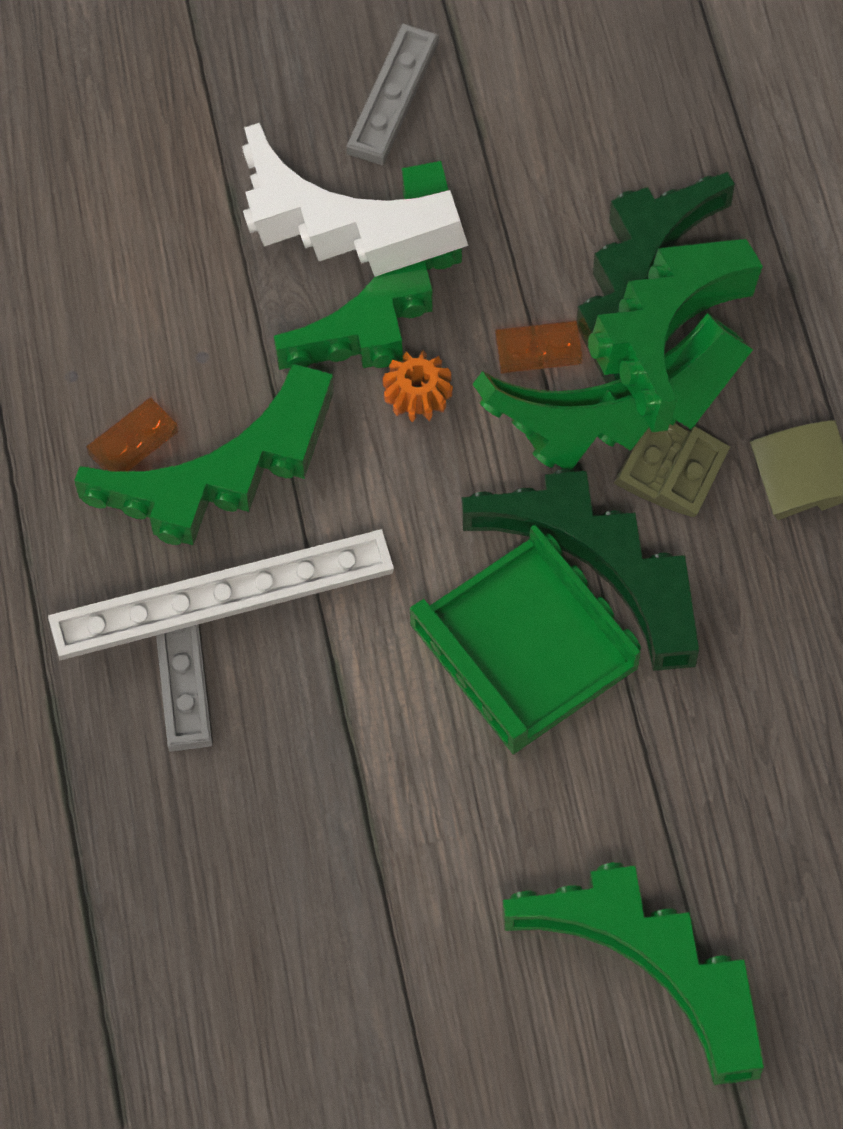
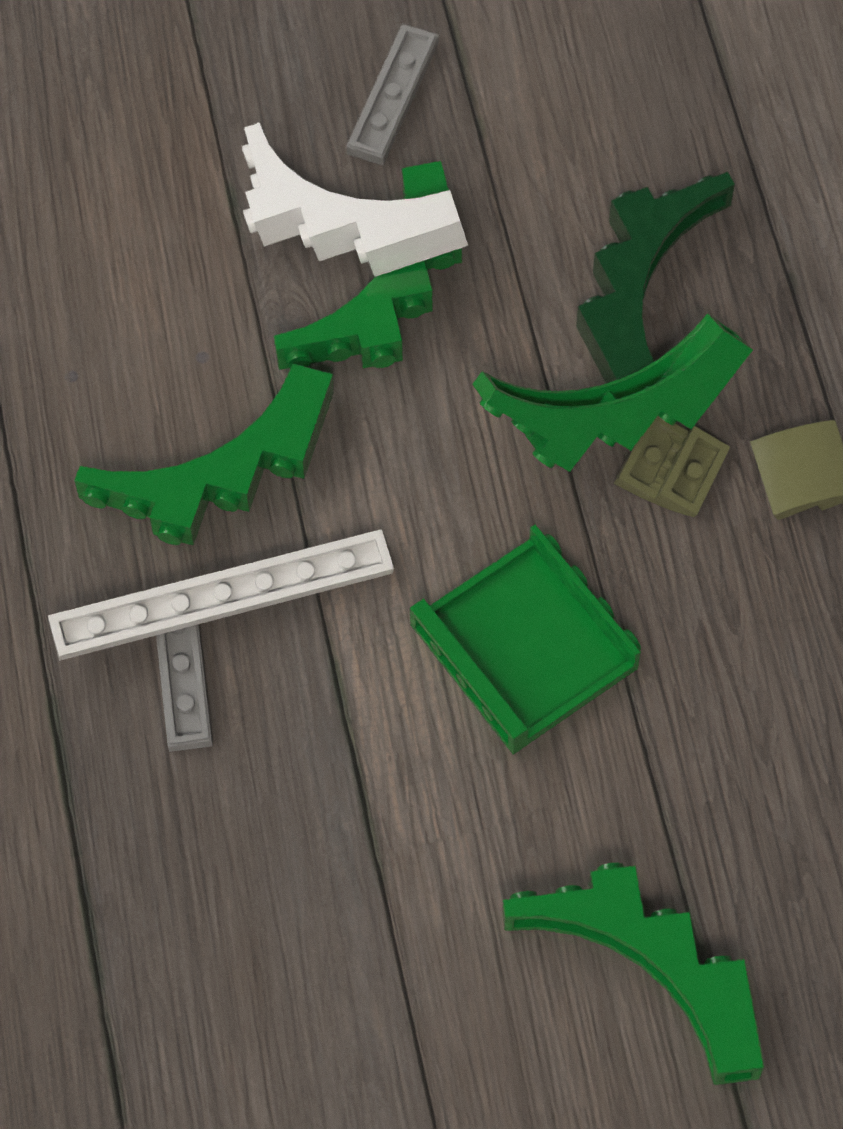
clear orange plate [86,397,179,471] -> none
orange gear [383,350,453,423] -> none
dark green arch [461,469,699,671] -> none
clear orange plate [495,321,583,374] -> none
green arch [588,239,763,433] -> none

